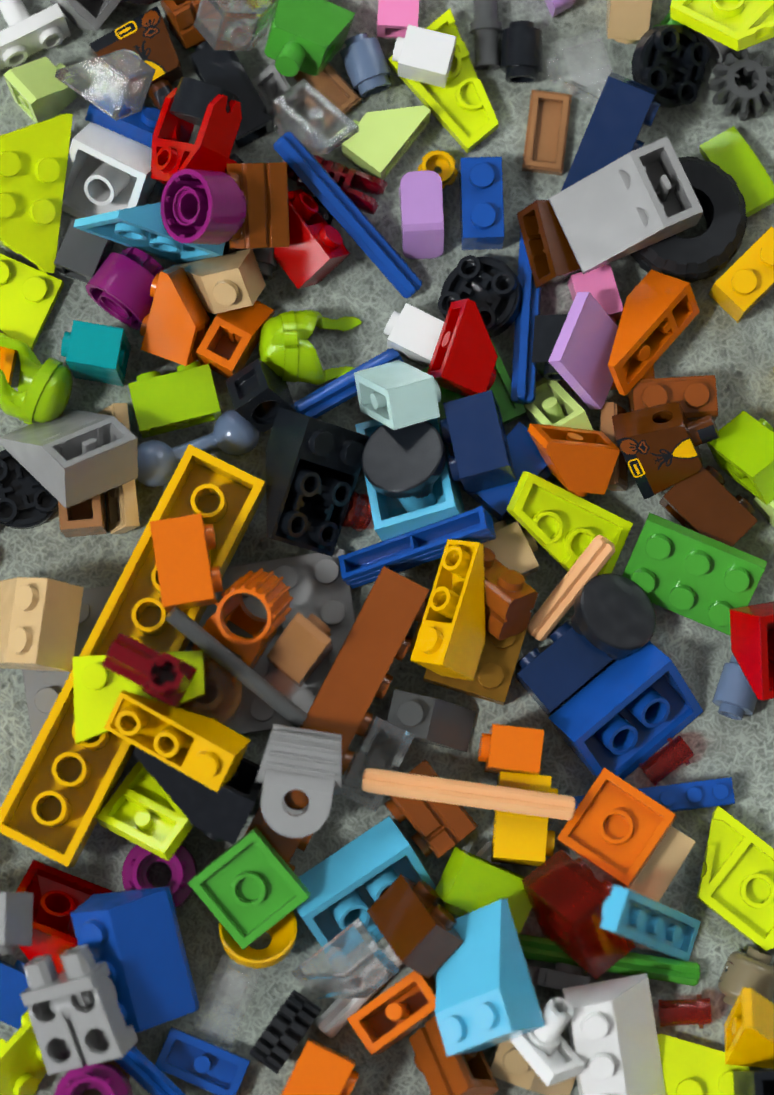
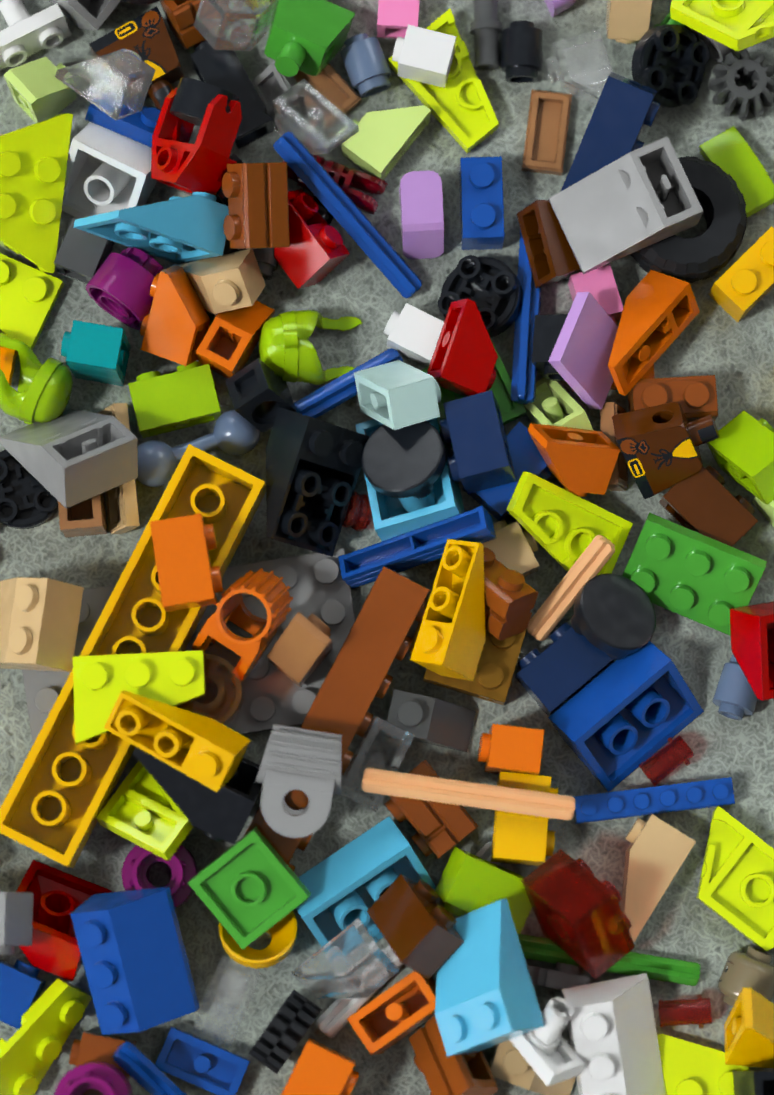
light grey hips [20,944,139,1075] -> none
dark red piece [102,633,198,709] -> none
magenta piece [161,169,247,245] -> none
dark grey bar [165,606,307,728] -> none
yellow plate [418,150,458,189] -> none
orange plate [556,768,677,888] -> none
medium azure plate [600,885,701,961] -> none

